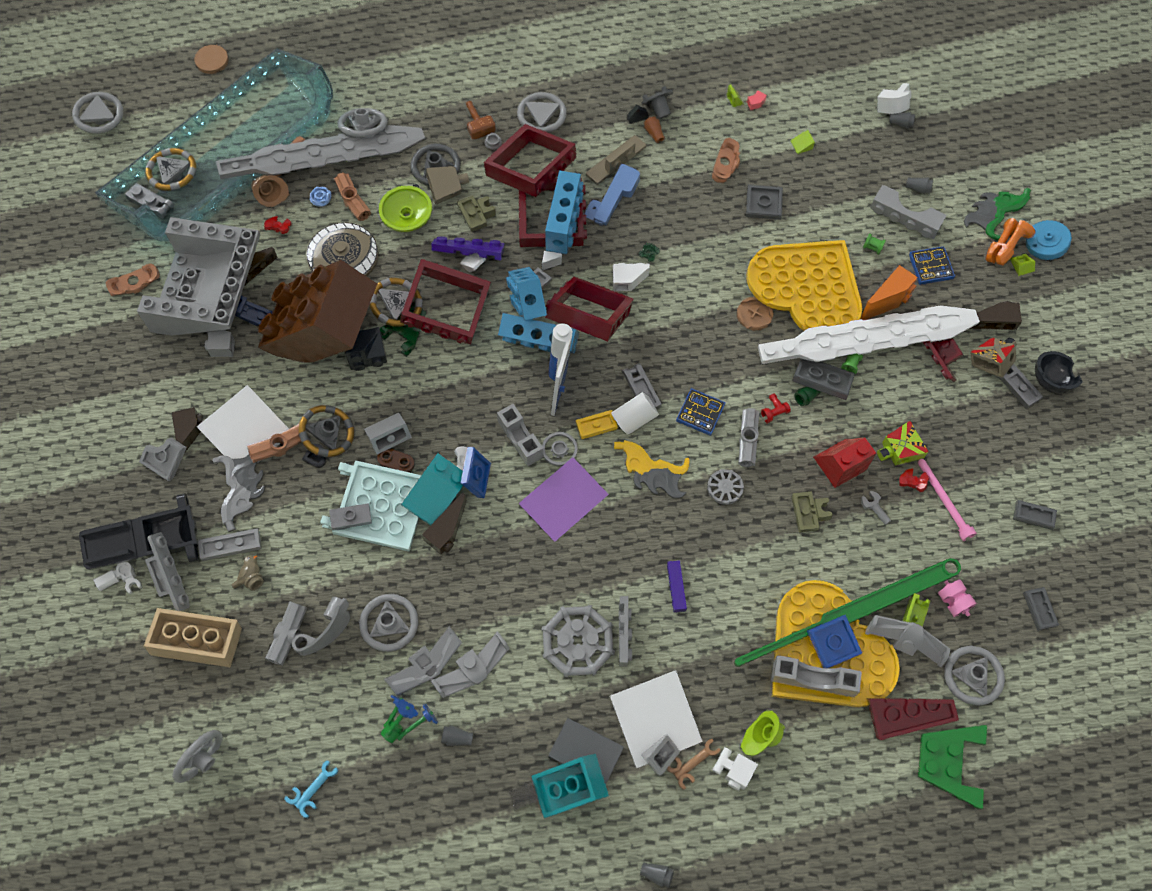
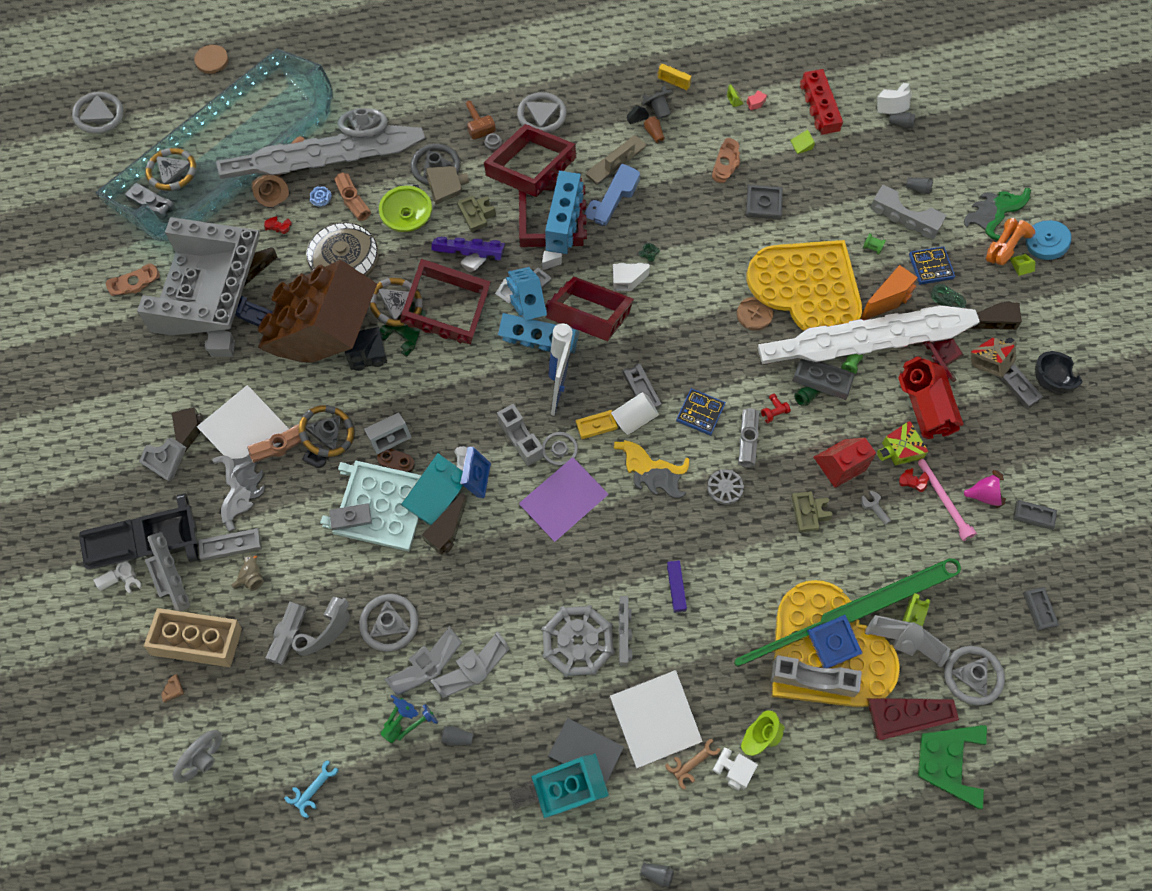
light grey slope [642,735,680,776] -> none
bright pink wheel [938,579,977,617] -> none
none -> medium nougat tile [162,674,184,703]
none -> white slope [495,279,513,303]
none -> yellow plate [658,63,692,90]
none -> red brick [800,69,843,135]
none -> red brick [898,356,963,439]
none -> clear green plate [931,284,966,308]
none -> dark pink hat [964,470,1006,508]

